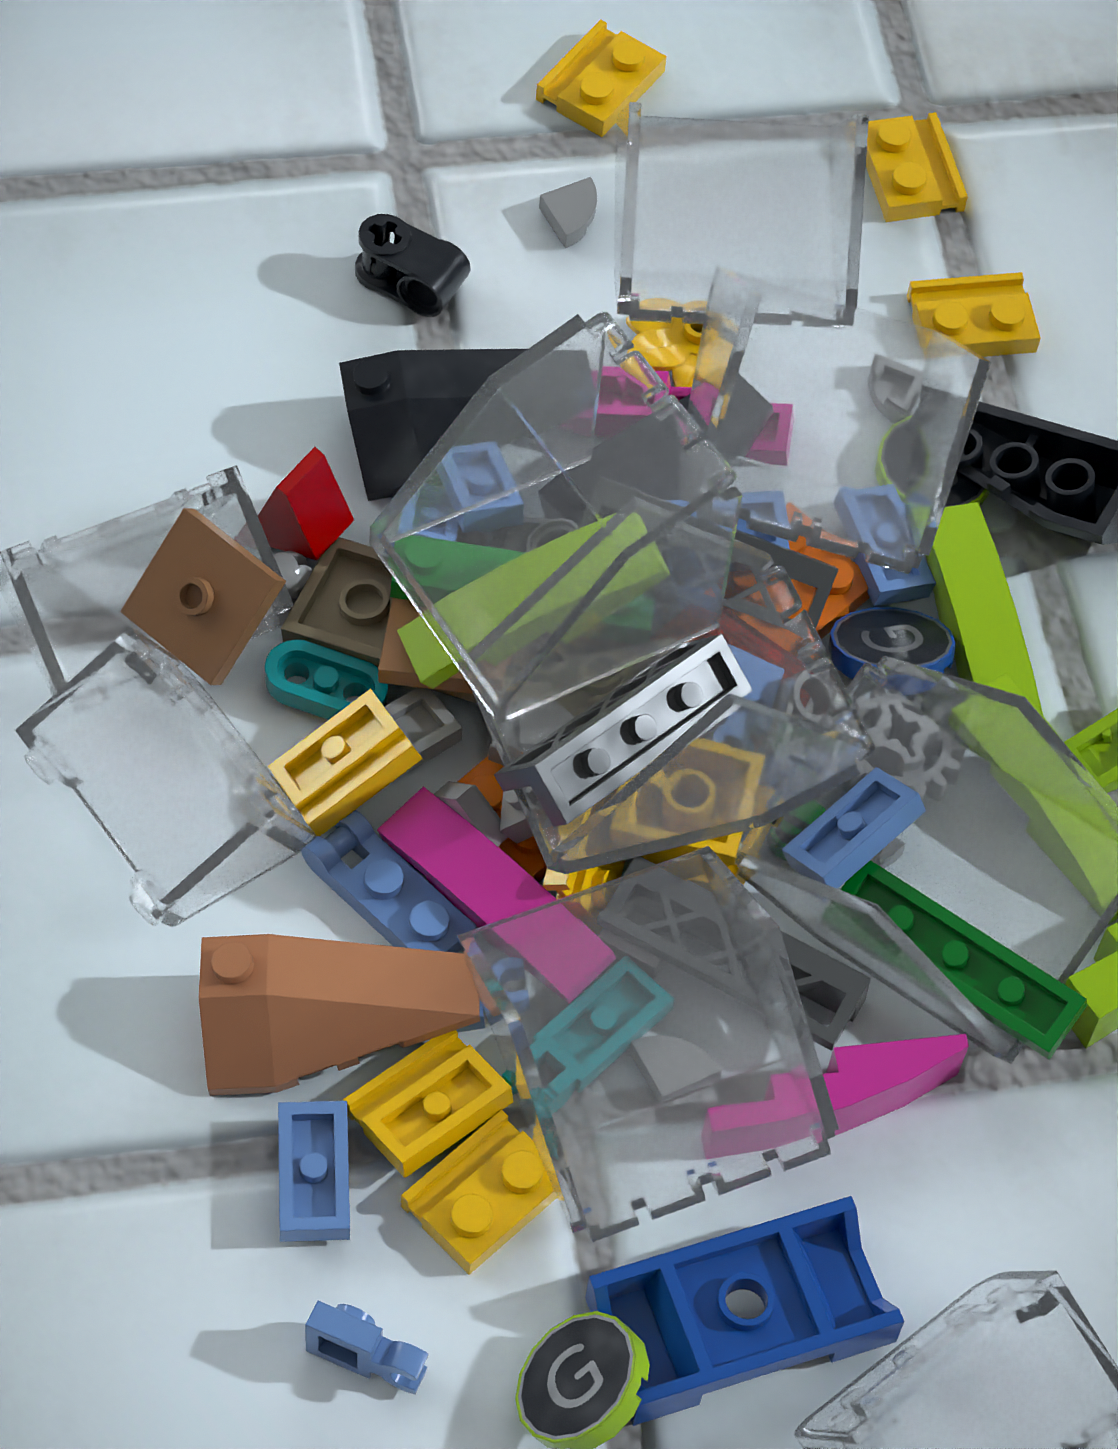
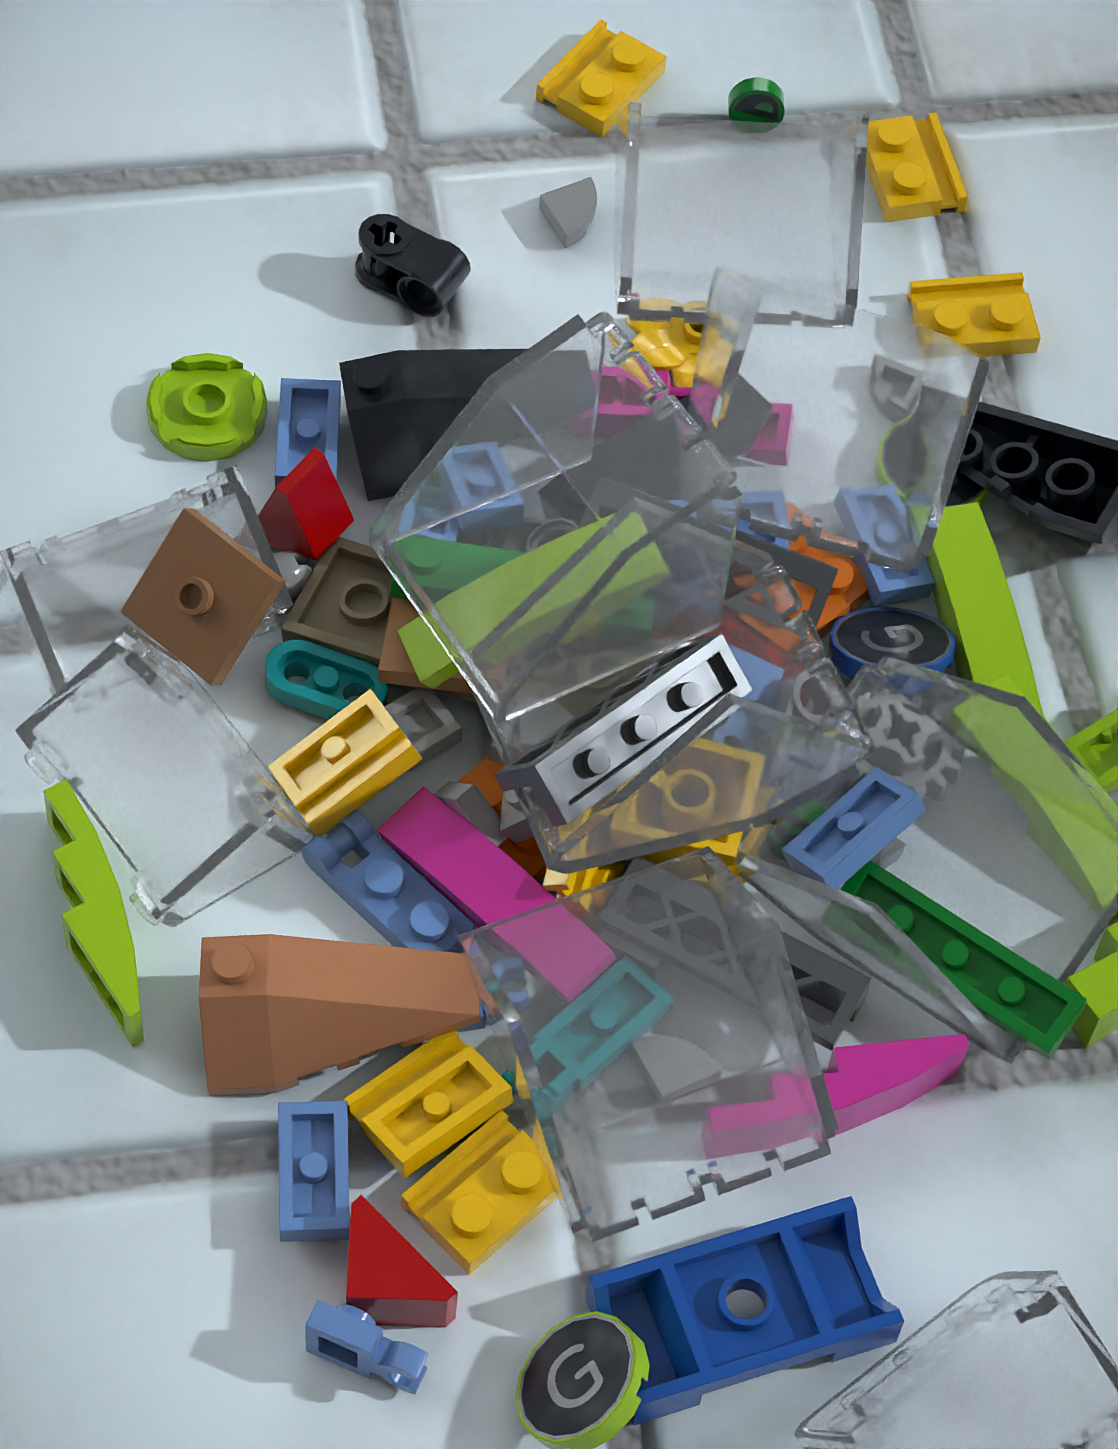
none -> lime slope [43,779,144,1047]
none -> lime tile [146,353,268,462]
none -> medium blue plate [275,378,341,488]
none -> red slope [346,1195,458,1328]
none -> green tile [728,77,785,133]

